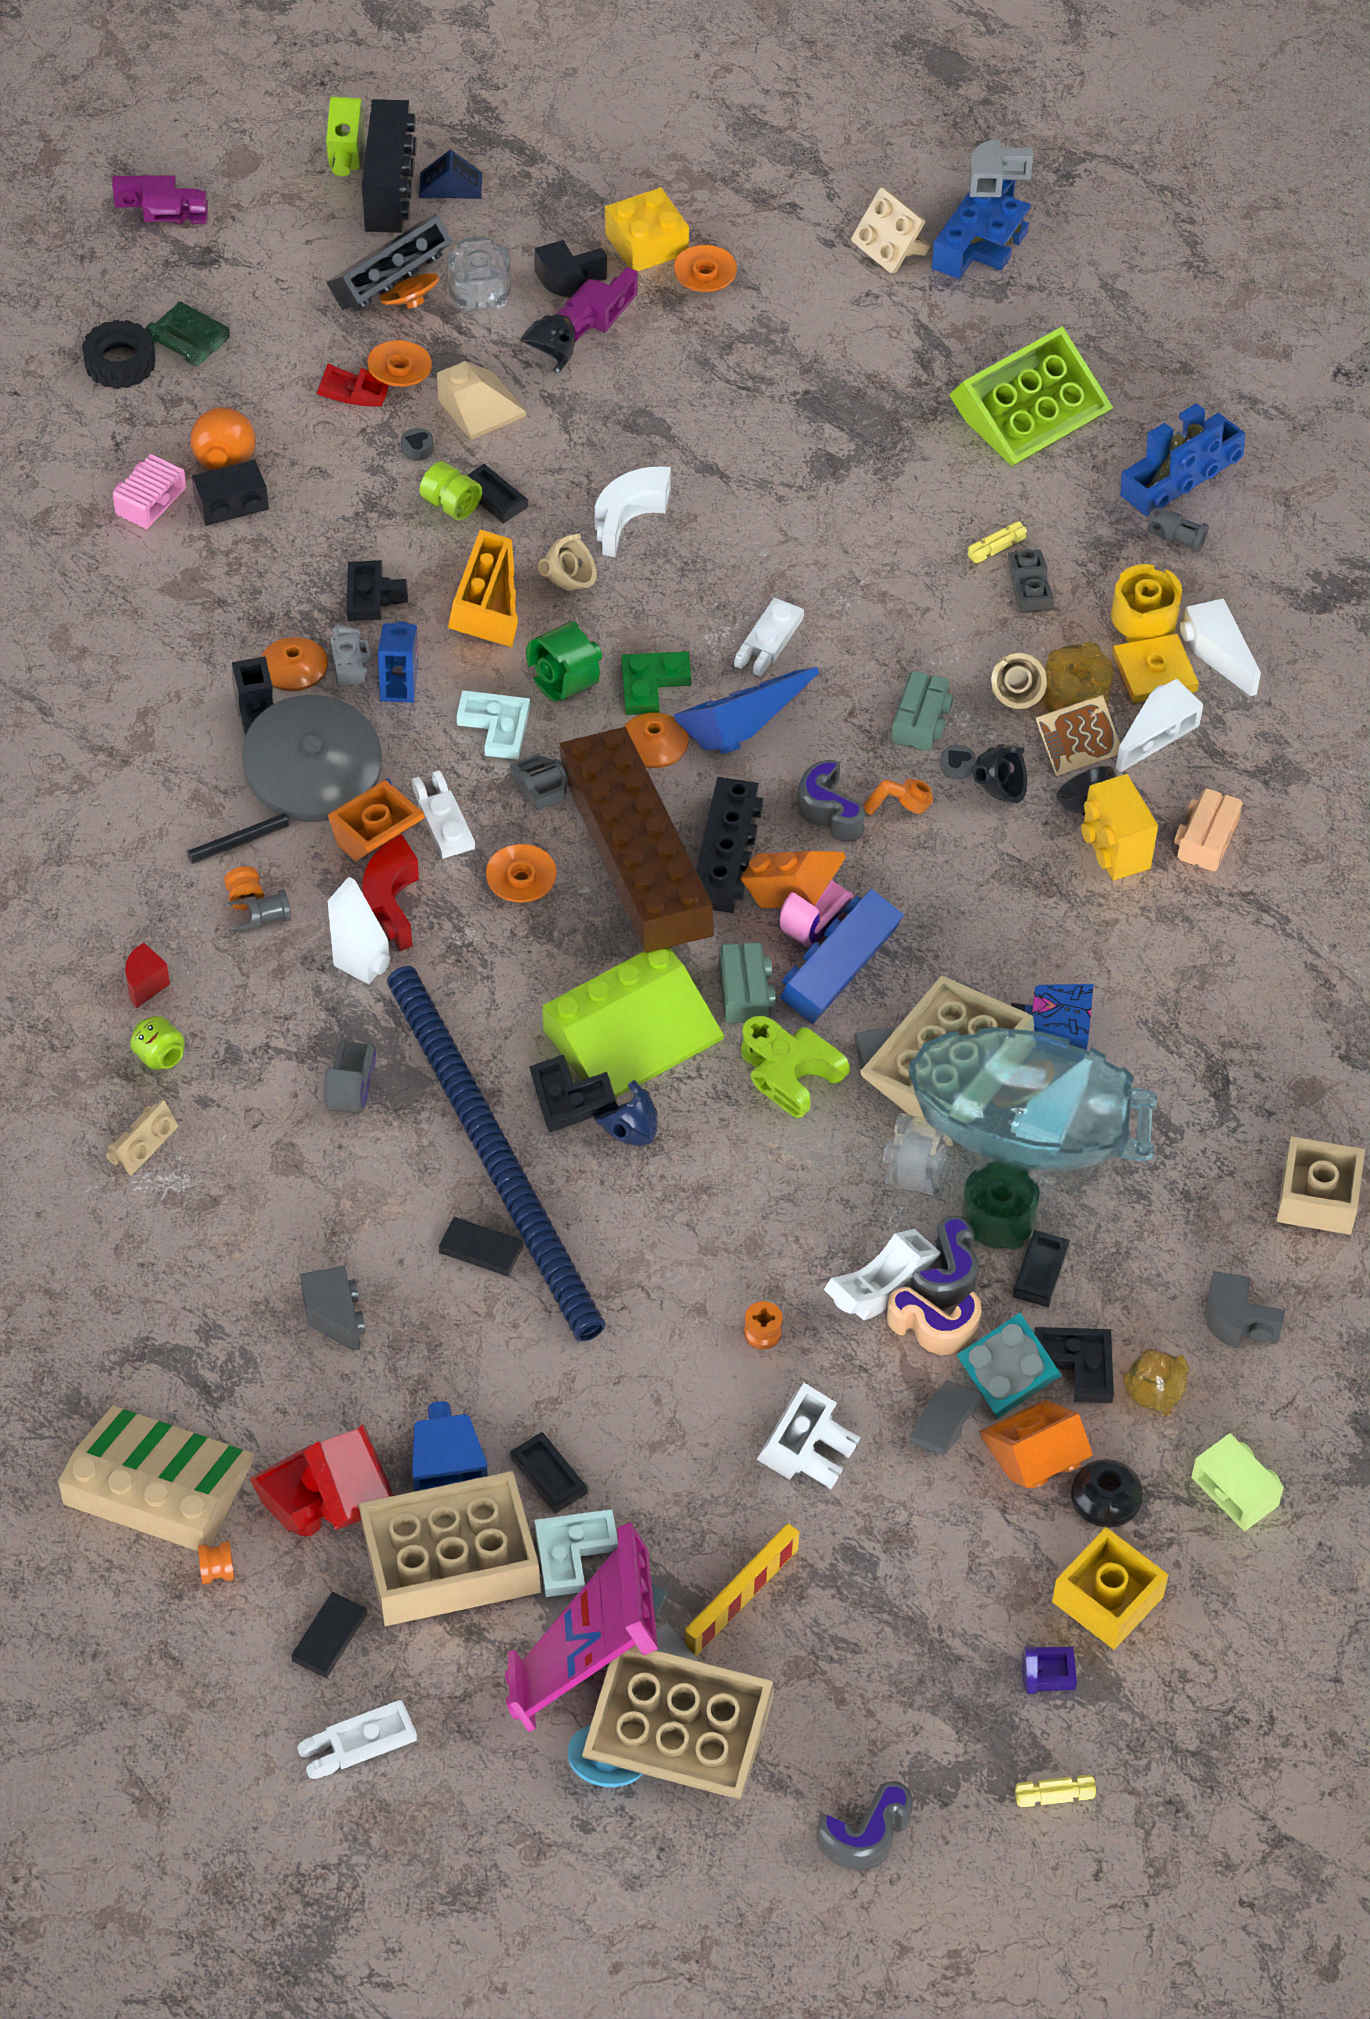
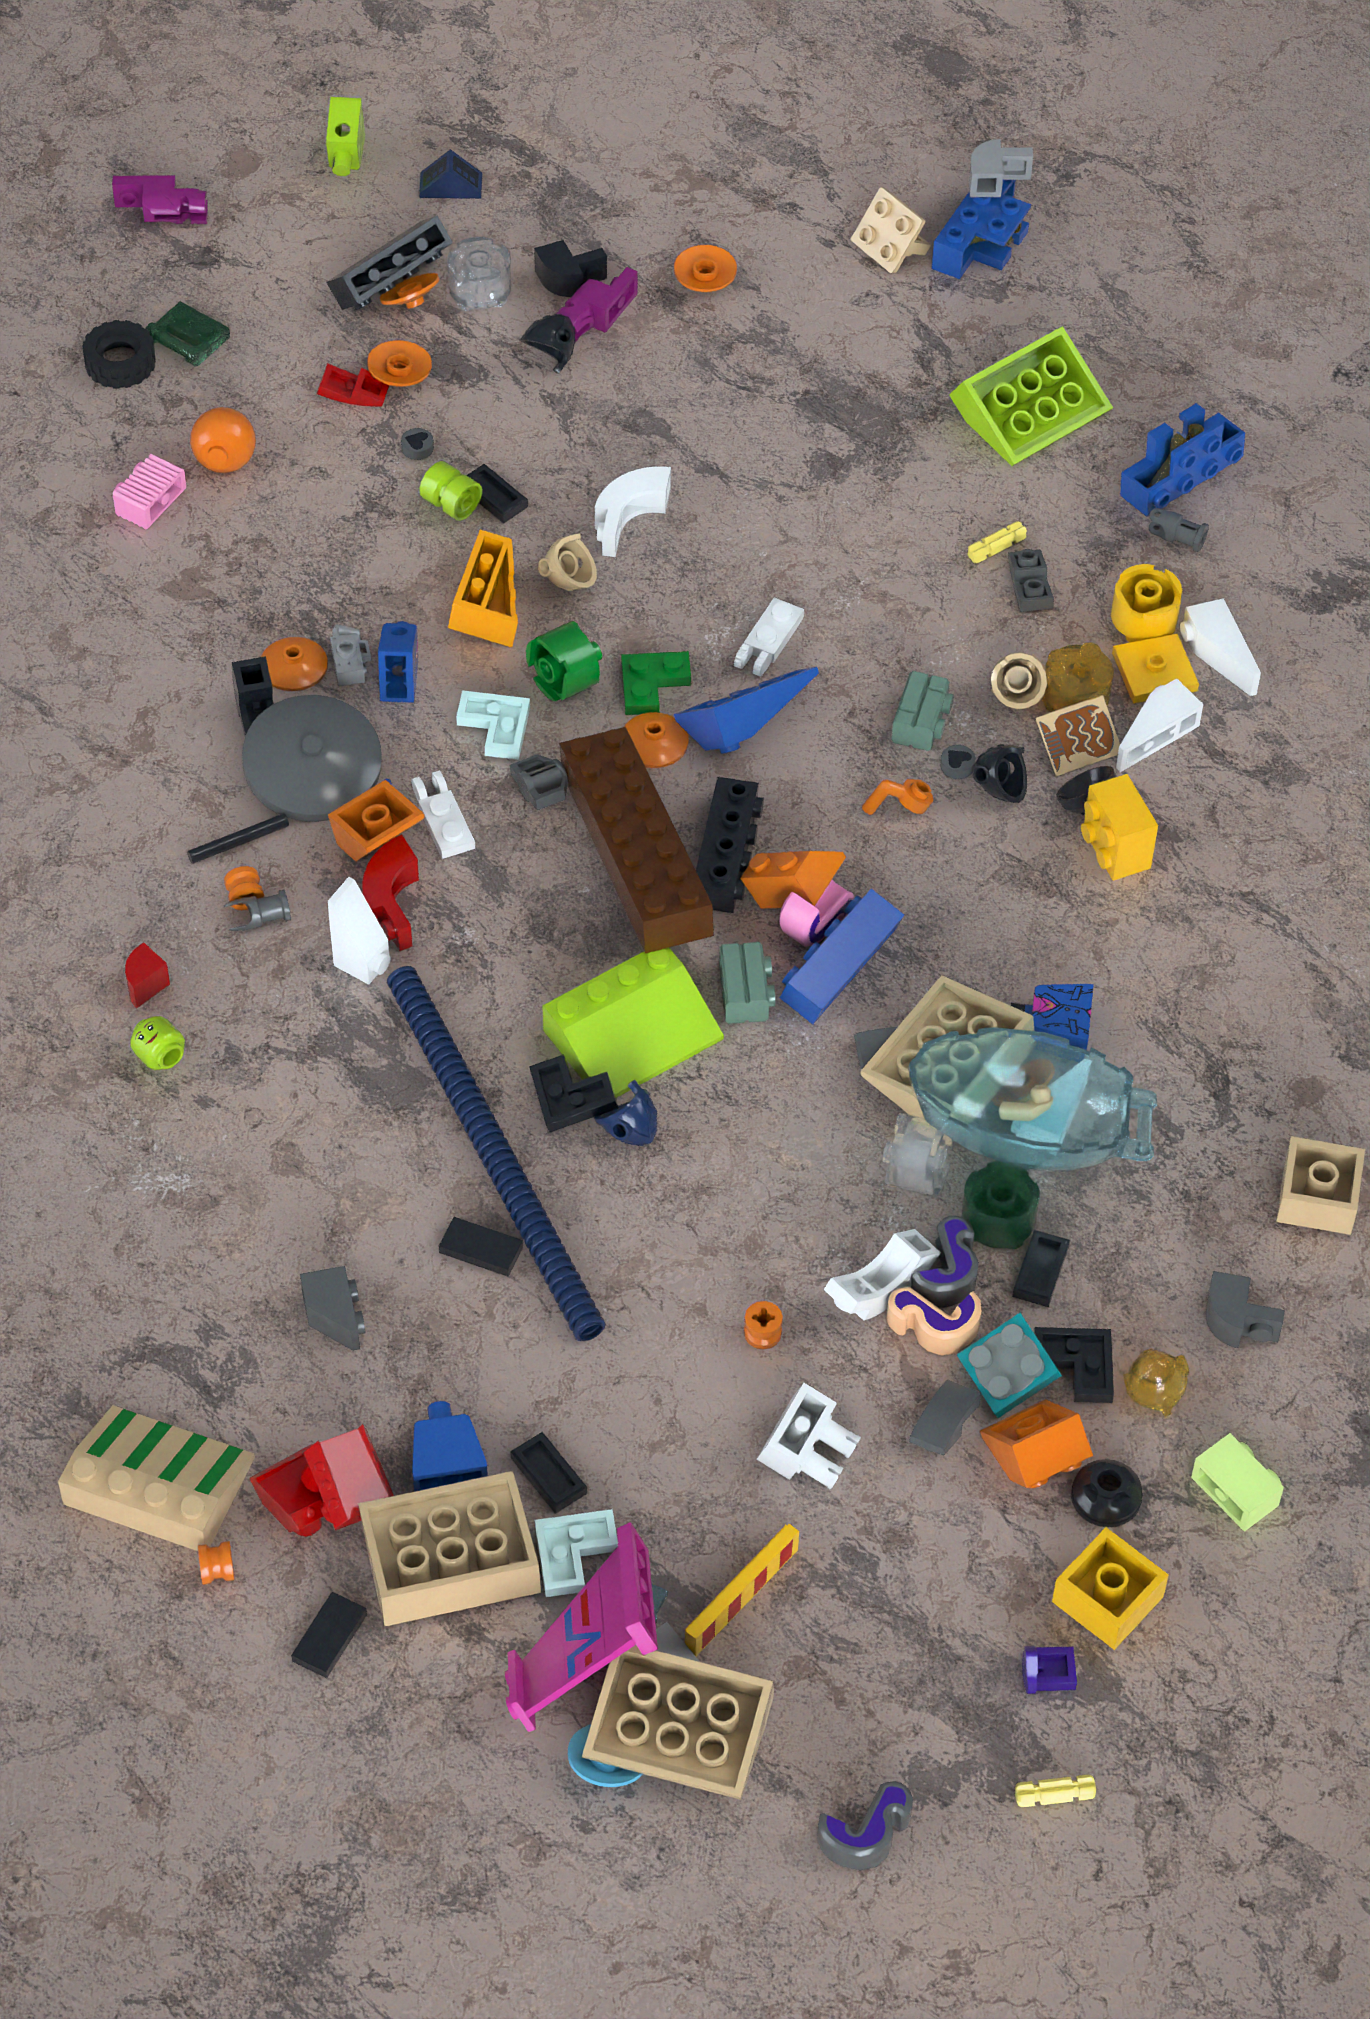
tan hinge [106,1100,179,1176] -> none
black brick [192,459,269,526] -> none
white hinge [297,1700,417,1779] -> none
dark grey animal [324,1040,376,1114] -> none
black hinge [346,560,408,621] -> none
black brick [362,99,417,233] -> none
tan slope [437,361,527,441] -> none
orange dish [486,844,557,903] -> none
yellow brick [605,187,689,271] -> none
lime piece [741,1016,850,1118] -> none
dark grey animal [798,759,865,842] -> none
light nougat brick [1174,788,1243,872] -> none
none -> tan arm [999,1085,1054,1121]

